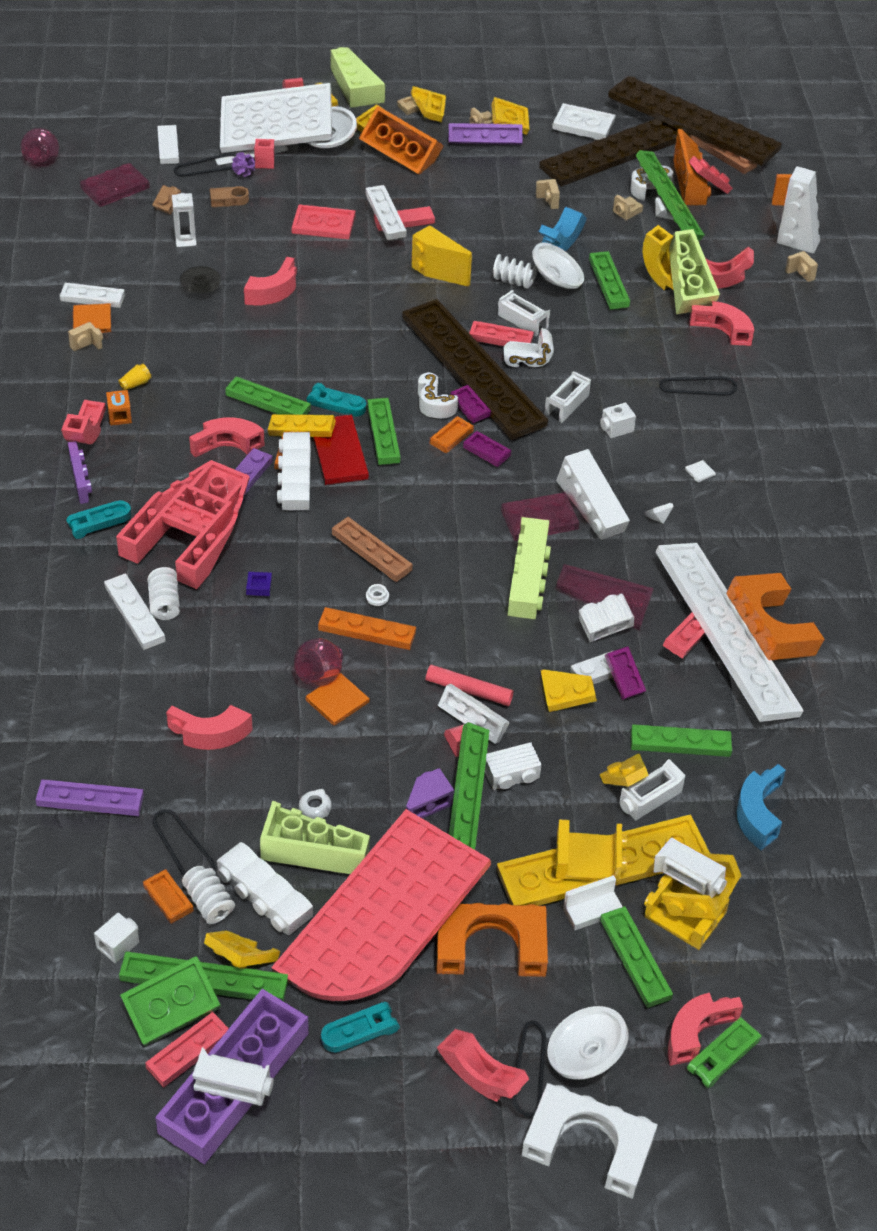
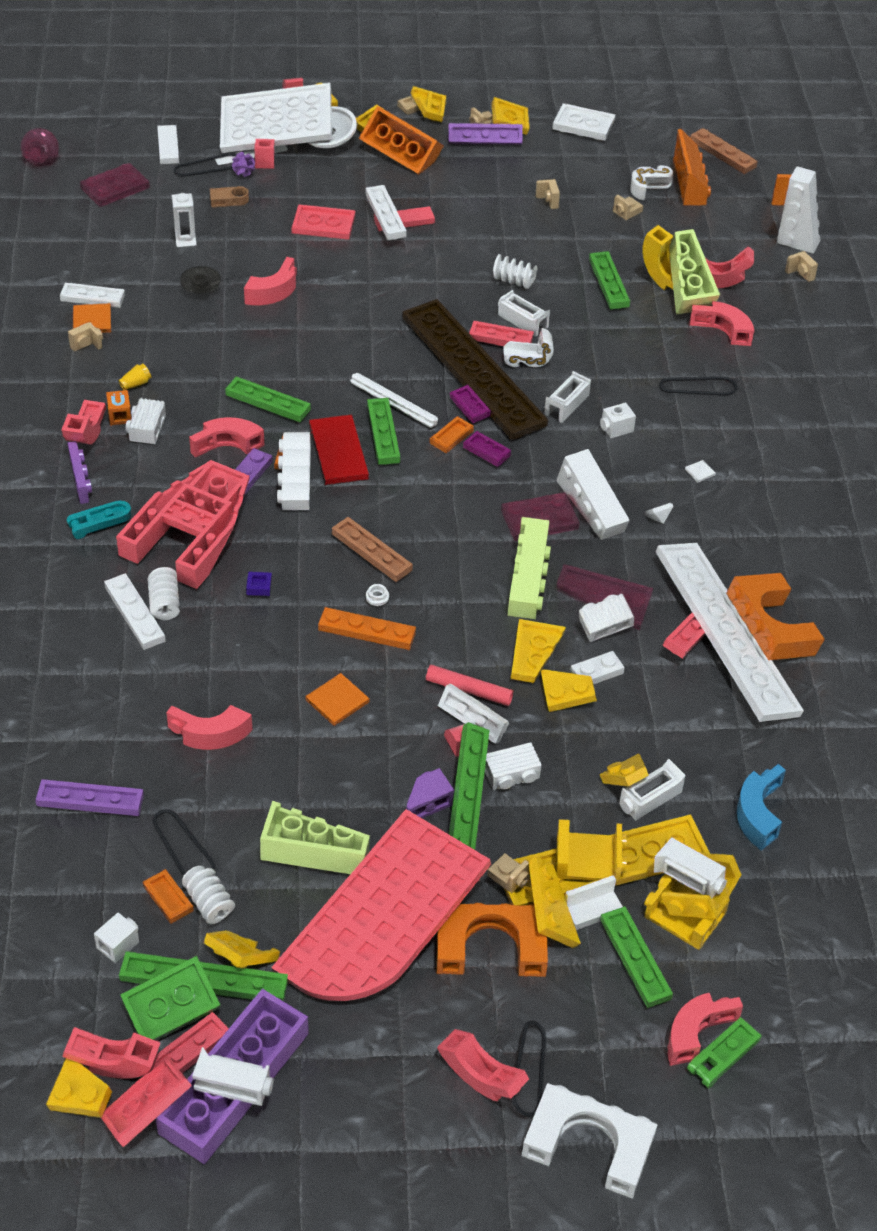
medium nougat bracket [152,185,181,215] -> none
white brick [217,842,313,936] -> none
yellow plate [267,414,336,437] -> none
clear pink brick [294,638,343,687] -> none
white piece [299,789,332,819] -> none
teal plate [306,383,367,417] -> none
teal plate [321,1002,400,1053] -> none
yellowish green wedge [331,47,385,108] -> none
yellow slope [412,225,472,287] -> none
white animal [418,372,458,419] -> none
white dish [532,243,584,289] -> none
dark brown plate [539,119,691,187] -> none
dark azure arch [539,207,587,251] -> none
white dish [547,1006,628,1079] -> none
magenta plate [604,646,646,700] -> none
dark brown plate [608,75,782,166] -> none
bright green plate [631,724,732,757] -> none
bright green plate [636,150,705,241] -> none
white slope [655,197,674,220] -> none
coral plate [689,156,733,194] -> none
none -> yellow wing [46,1058,112,1118]
none -> coral arch [62,1027,160,1079]
none -> coral tile [102,1056,192,1147]
none -> white brick [126,398,166,444]
none -> white axle [350,373,438,428]
none -> tan bracket [487,854,530,893]
none -> yellow wing [510,619,566,683]
none -> yellow wing [528,857,581,948]

